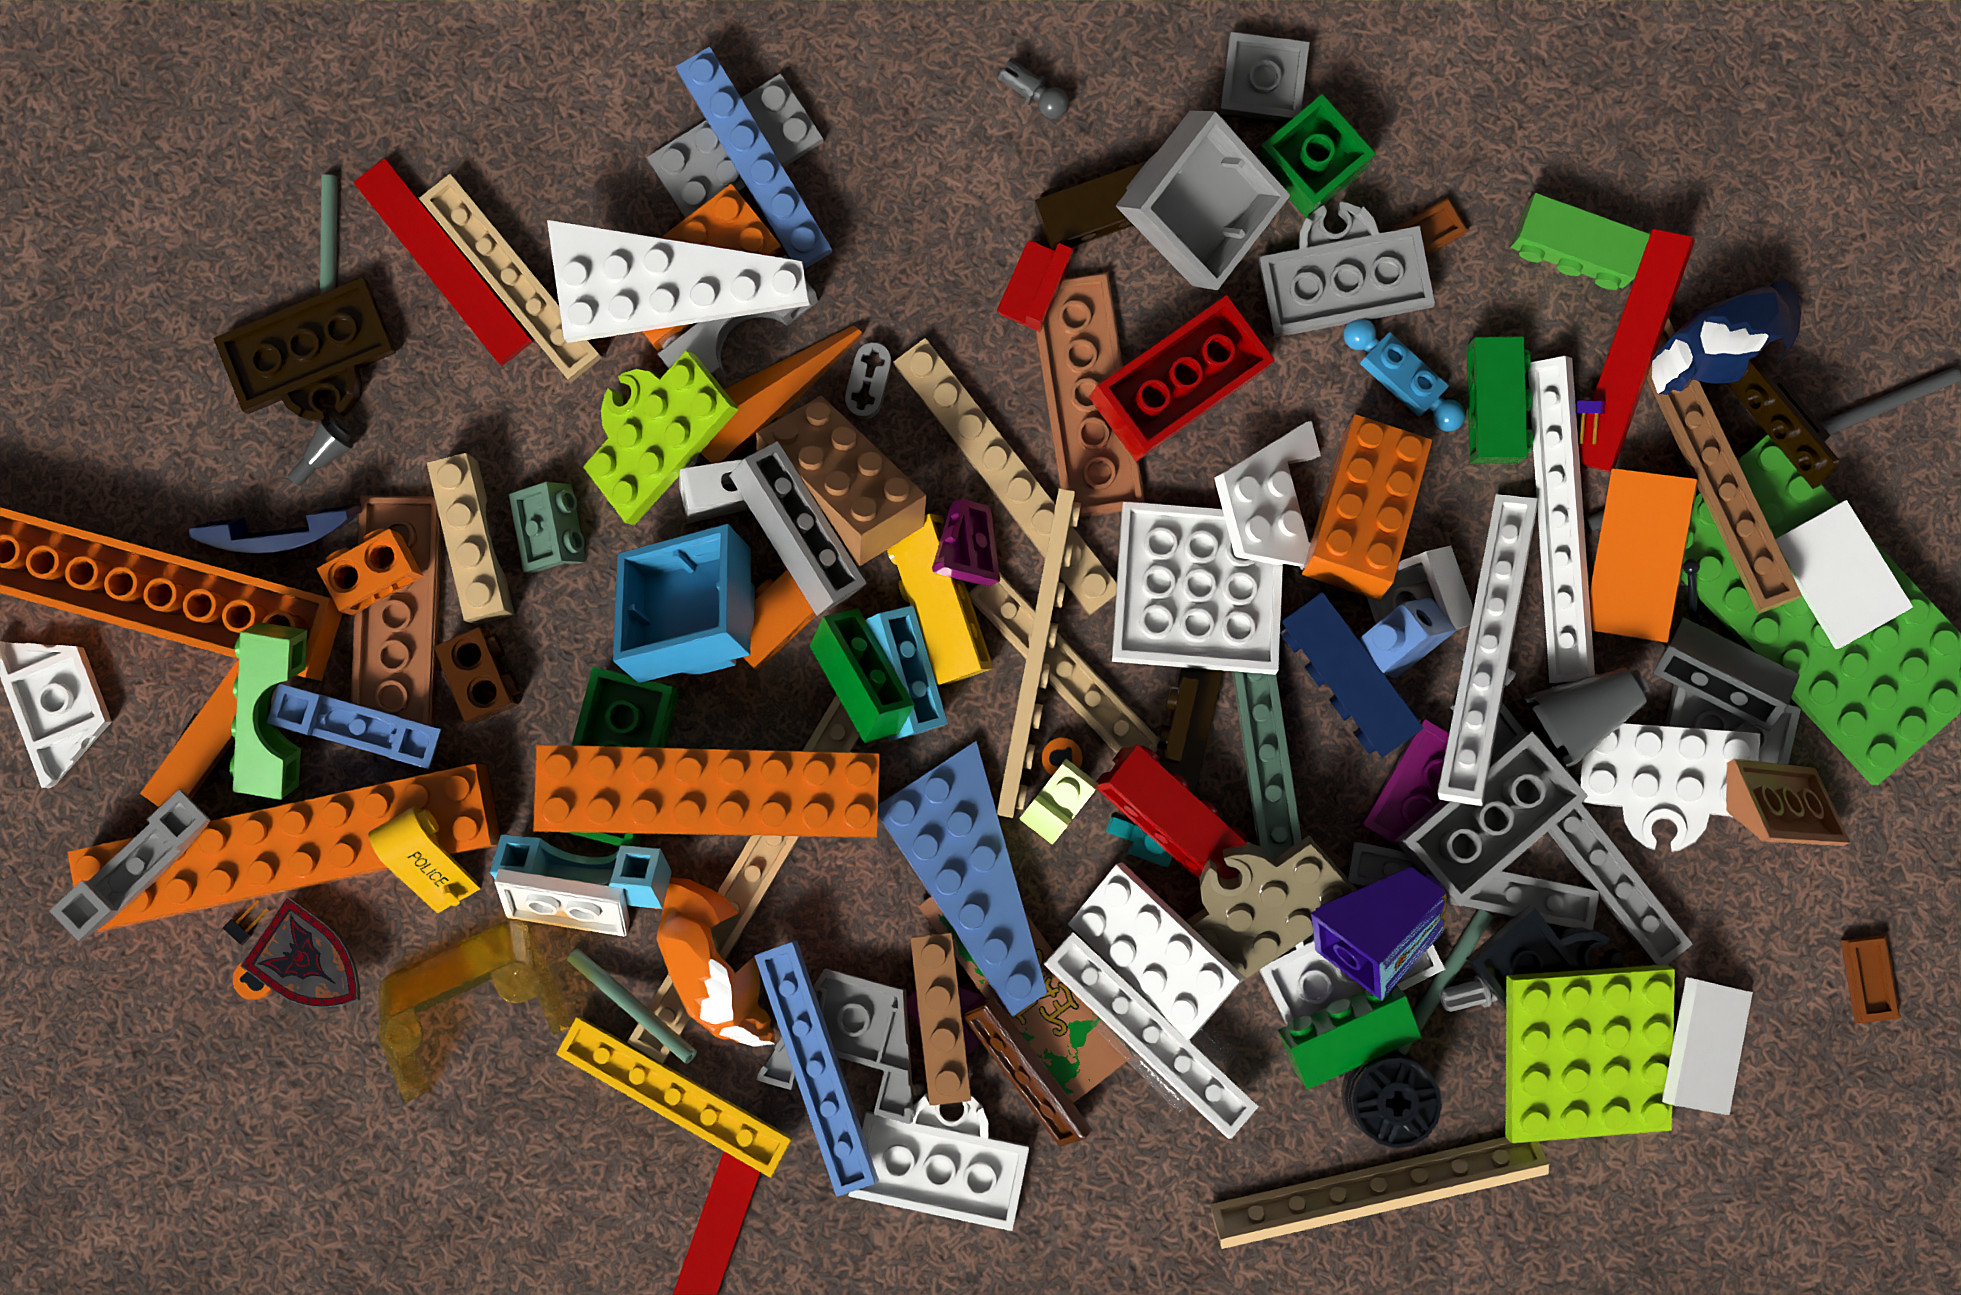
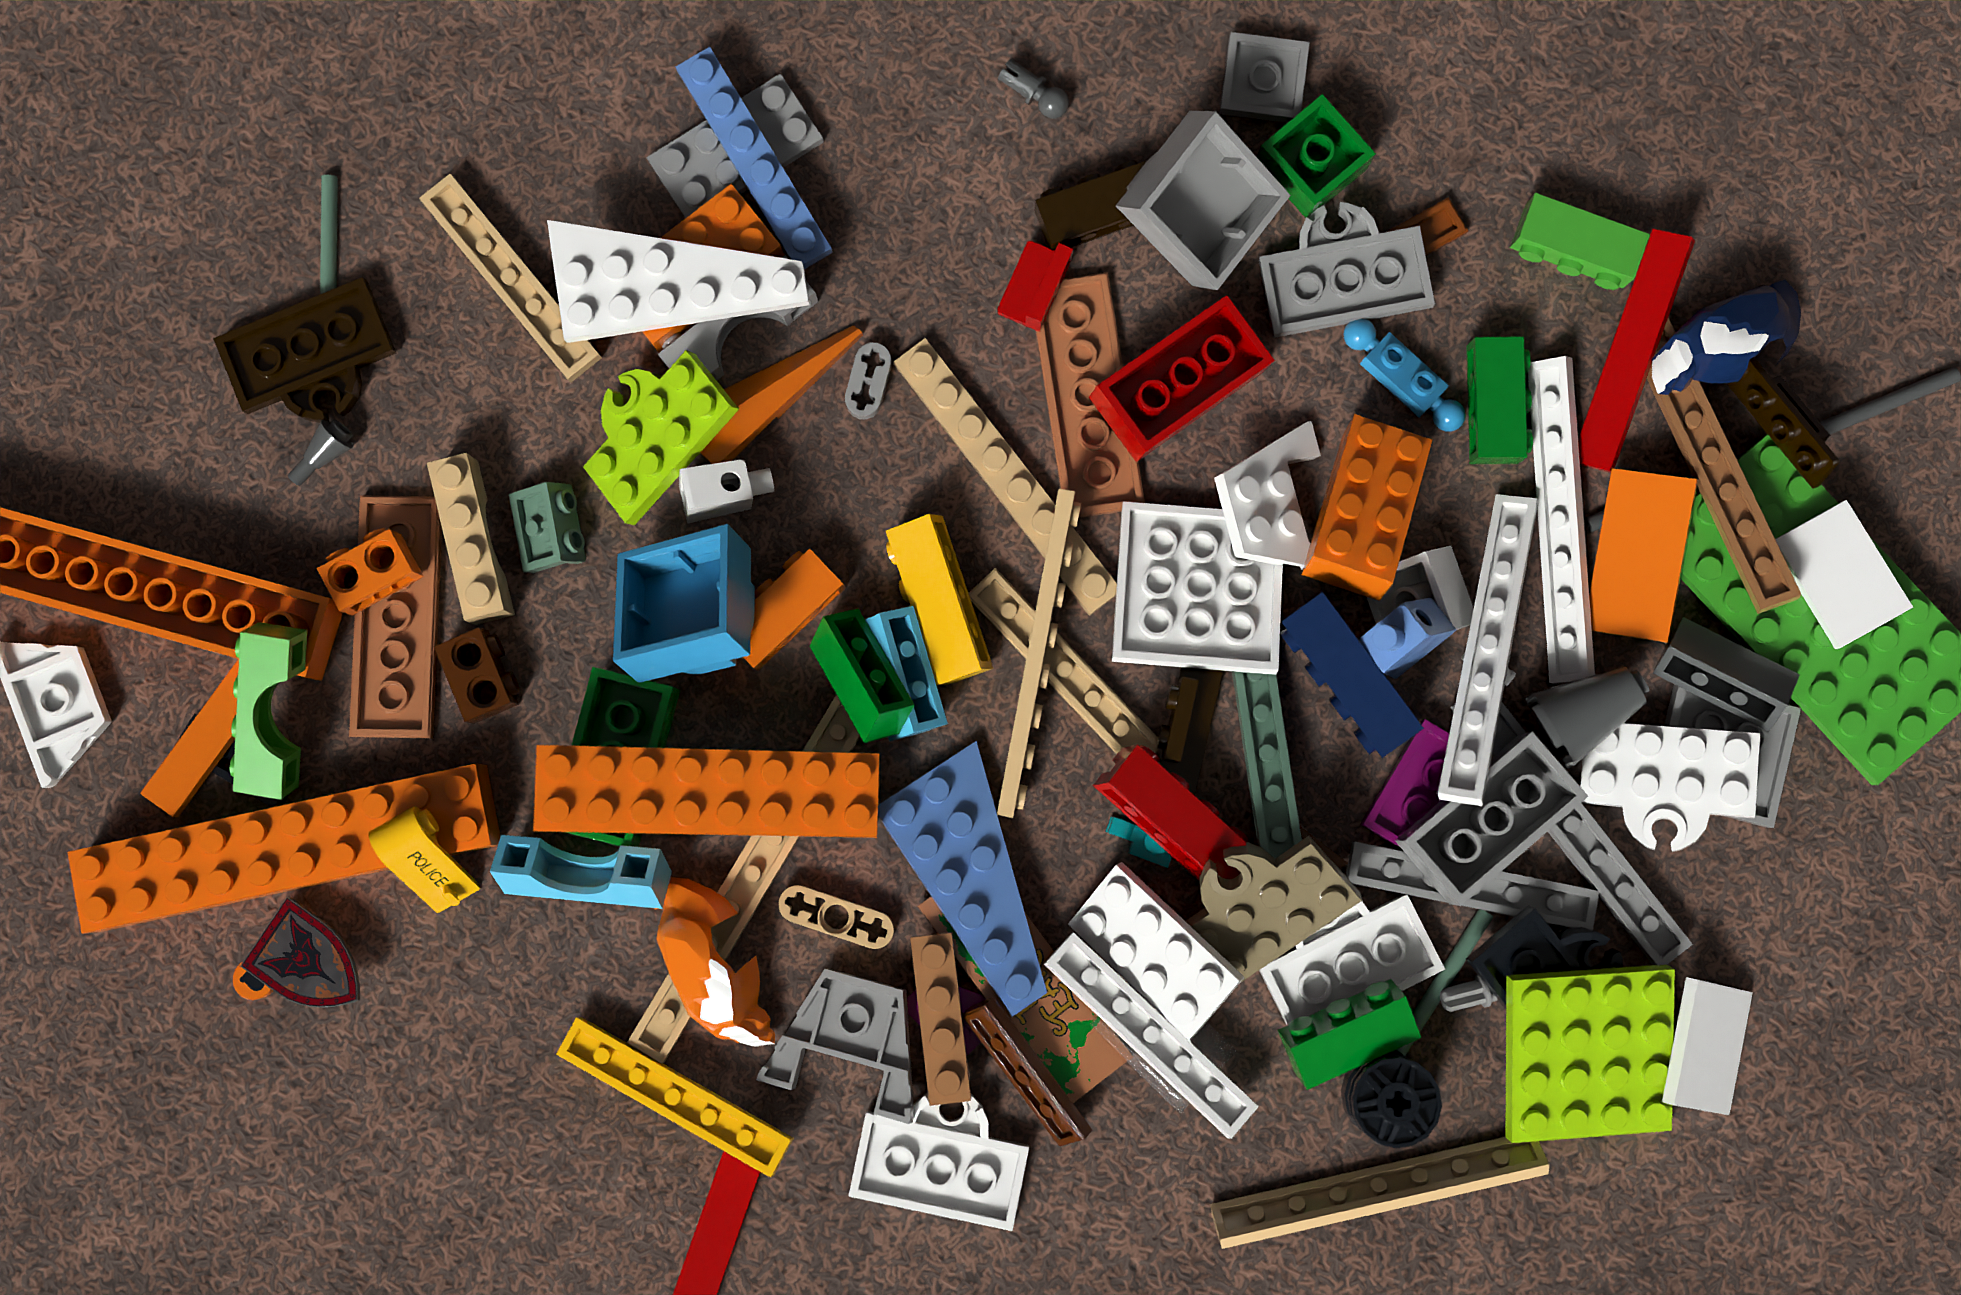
light grey slope [49,790,211,941] -> none
dark blue slope [189,504,362,553] -> none
black piece [223,900,269,945] -> none
medium blue slope [266,683,442,769] -> none
red tile [353,158,533,367] -> none
clear yellow windscreen [378,919,573,1103] -> none
white tile [495,869,630,936] -> none
sand green piece [567,948,697,1064] -> none
light grey brick [729,441,867,616] -> none
medium blue plate [754,940,879,1197] -> none
medium nougat brick [756,395,926,567] -> none
magenta wing [932,498,1000,587] -> none
yellowish green brick [1020,759,1099,844] -> none
orange tile [1041,738,1083,776] -> none
dark purple slope [1311,867,1446,1001] -> none
piece [1576,400,1605,444] -> none
black hinge [1683,559,1703,627] -> none
nougat slope [1726,759,1851,846] -> none
dark orange tile [1841,935,1900,1024] -> none
none -> tan beam [779,885,894,949]

